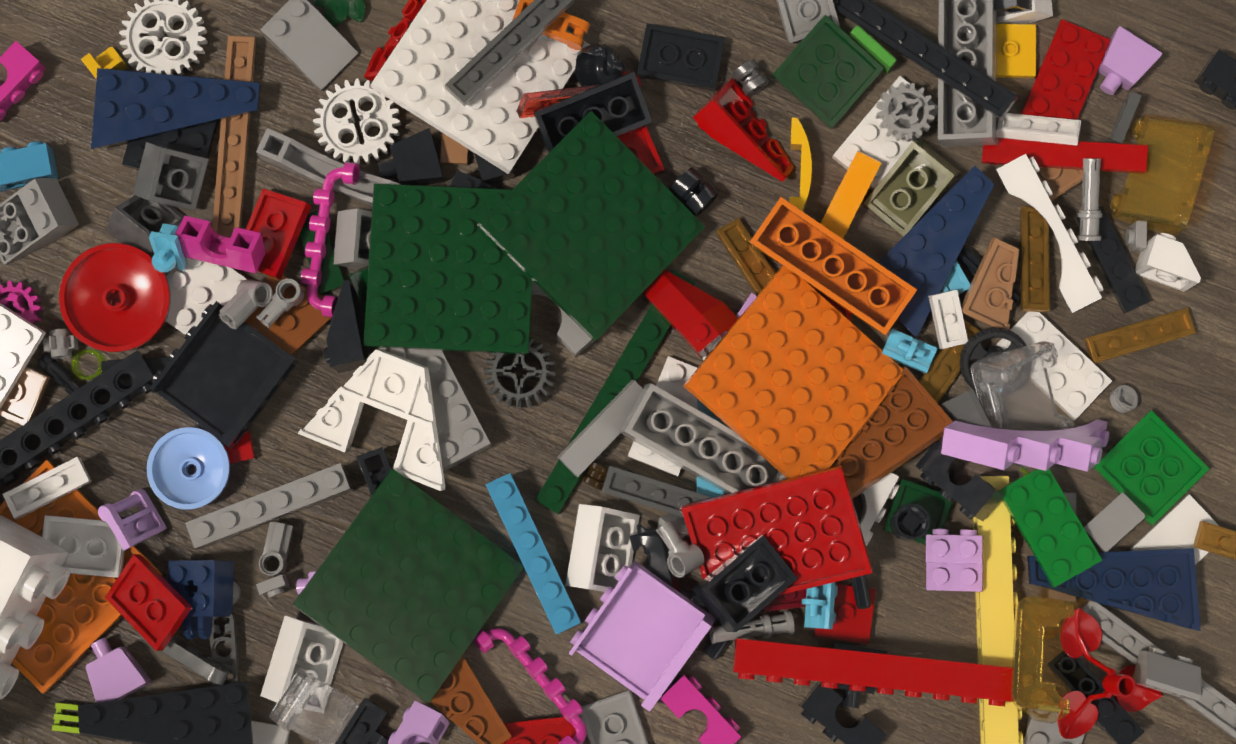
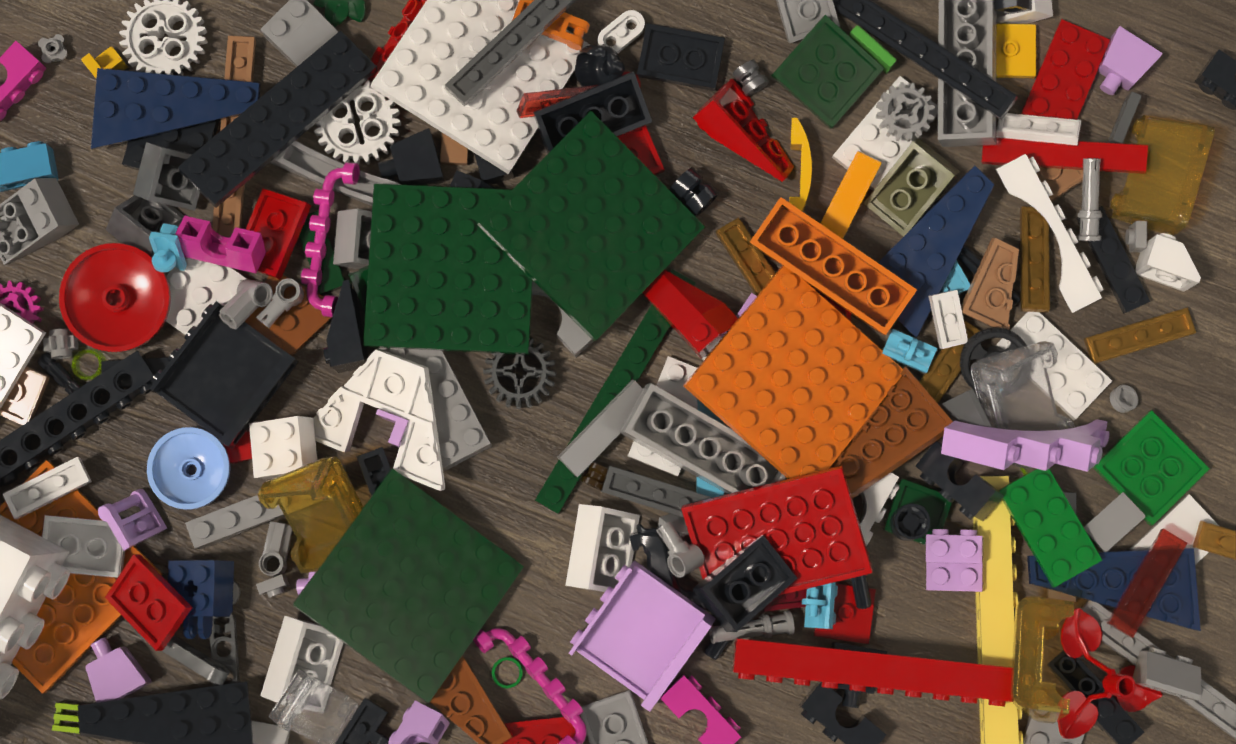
dark azure brick [486,473,581,635] -> none
none -> light grey plate [38,34,68,63]
none -> black plate [178,31,377,208]
none -> white brick [249,416,318,479]
none -> clear yellow windscreen [258,456,363,573]
none -> lavender panel [376,409,409,448]
none -> green piece [492,657,523,688]
none -> white plate [598,10,645,53]
none -> clear red tile [1107,528,1187,638]

